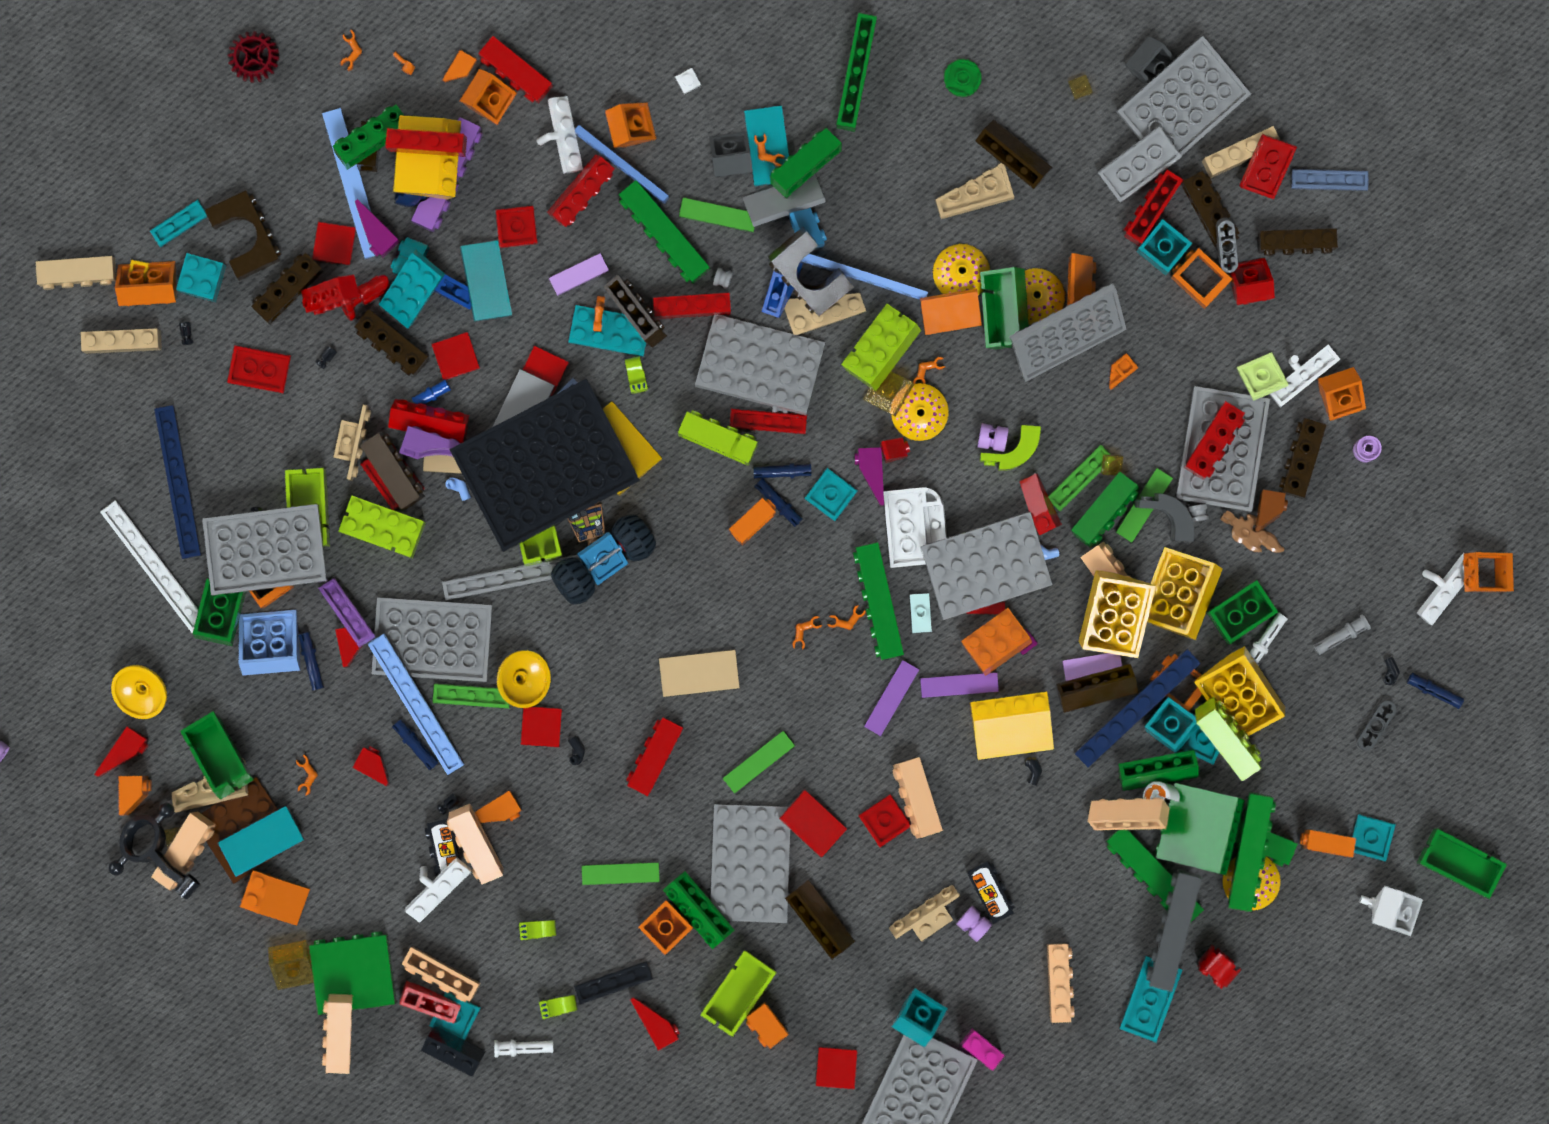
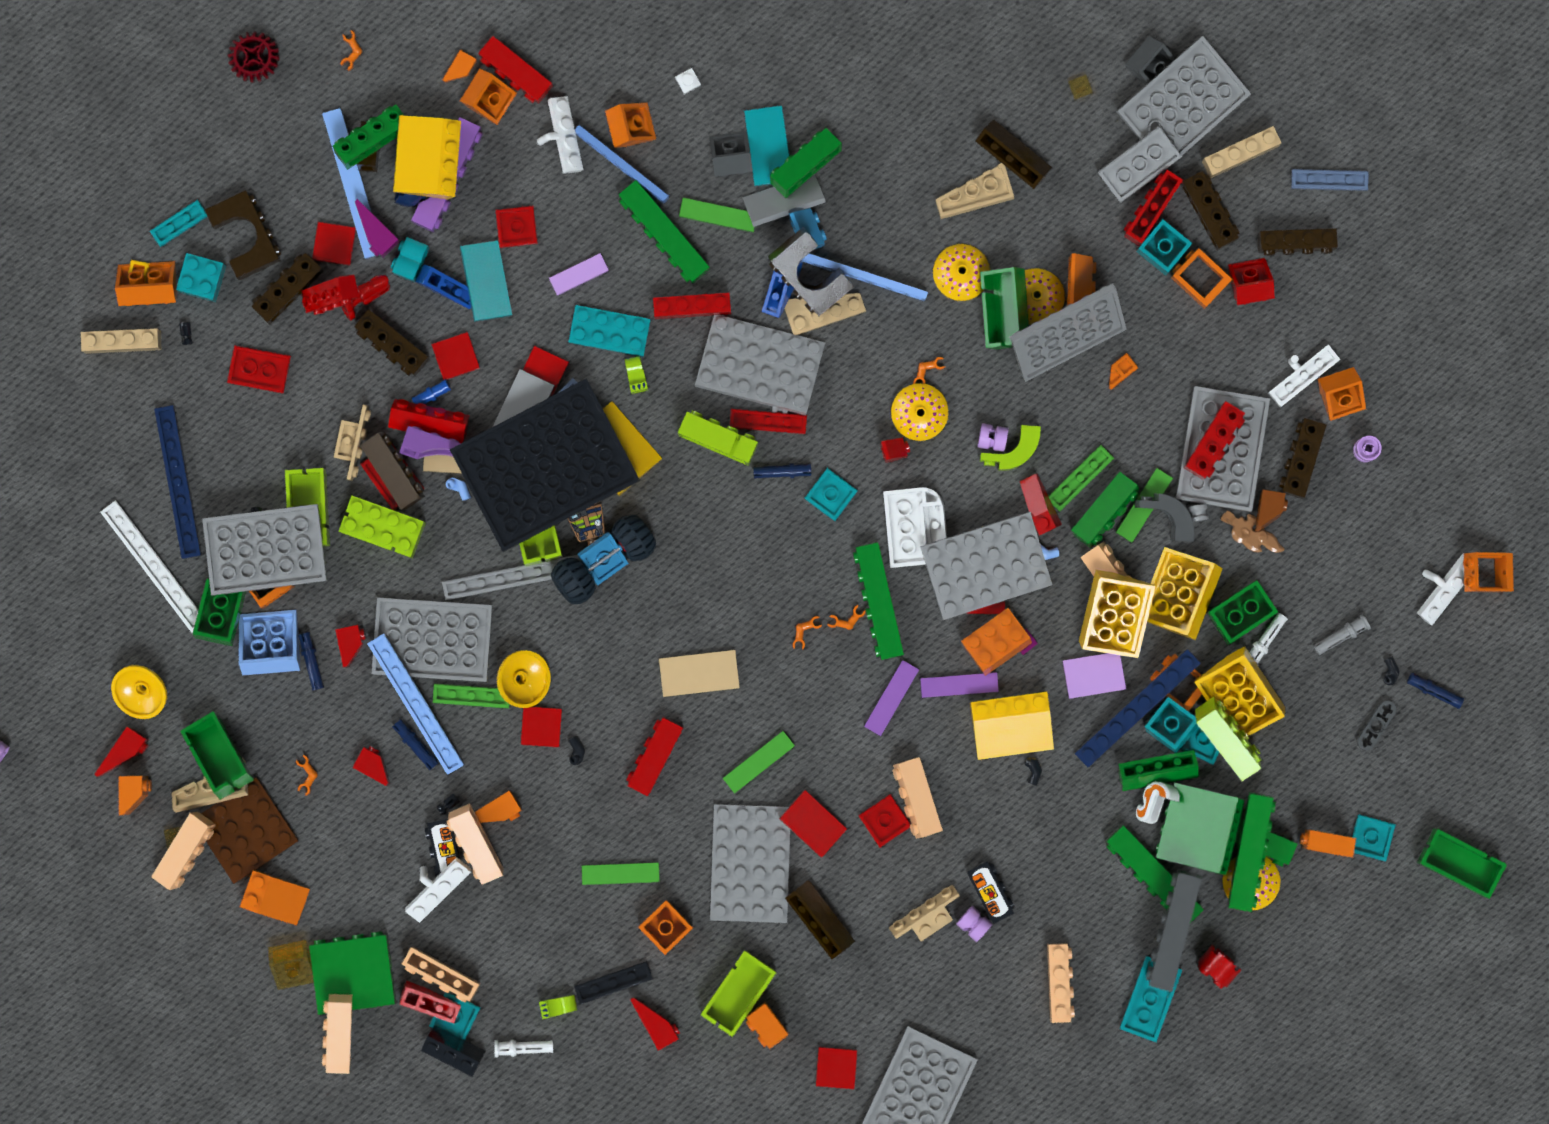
tan brick [36,256,116,290] -> none
black piece [108,803,200,900] -> none
teal tile [218,806,305,877] -> none
black piece [316,346,337,369] -> none
medium lavender tile [318,578,375,647] -> none
teal plate [379,250,445,329] -> none
red brick [385,128,467,157] -> none
orange hand [393,52,415,75] -> none
lime leg [519,920,557,940] -> none
red brick [547,154,615,227] -> none
orange arm [593,296,605,332] -> none
dark brown brick [604,275,667,348] -> none
green brick [663,871,735,949] -> none
light grey wheel [713,267,733,290] -> none
orange window [729,498,776,546] -> none
orange arm [754,134,784,168] -> none
dark blue pin [754,478,803,527] -> none
green brick [836,13,877,132] -> none
lime piece [841,304,922,391] -> none
magenta slope [855,447,884,506] -> none
clear yellow tile [863,371,914,417] -> none
teal brick [892,989,948,1047] -> none
light aqua plate [910,593,932,633] -> none
orange tile [920,289,982,335] -> none
green tile [944,59,982,97] -> none
dark pink brick [960,1028,1005,1071] -> none
dark brown brick [1056,664,1138,713] -> none
light nougat brick [1088,798,1170,830] -> none
clear yellow tile [1101,455,1123,475] -> none
dark grey beam [1216,218,1238,273] -> none
yellowish green tile [1237,352,1288,401] -> none
red tile [1239,133,1297,199] -> none
white piece [1360,886,1423,936] -> none

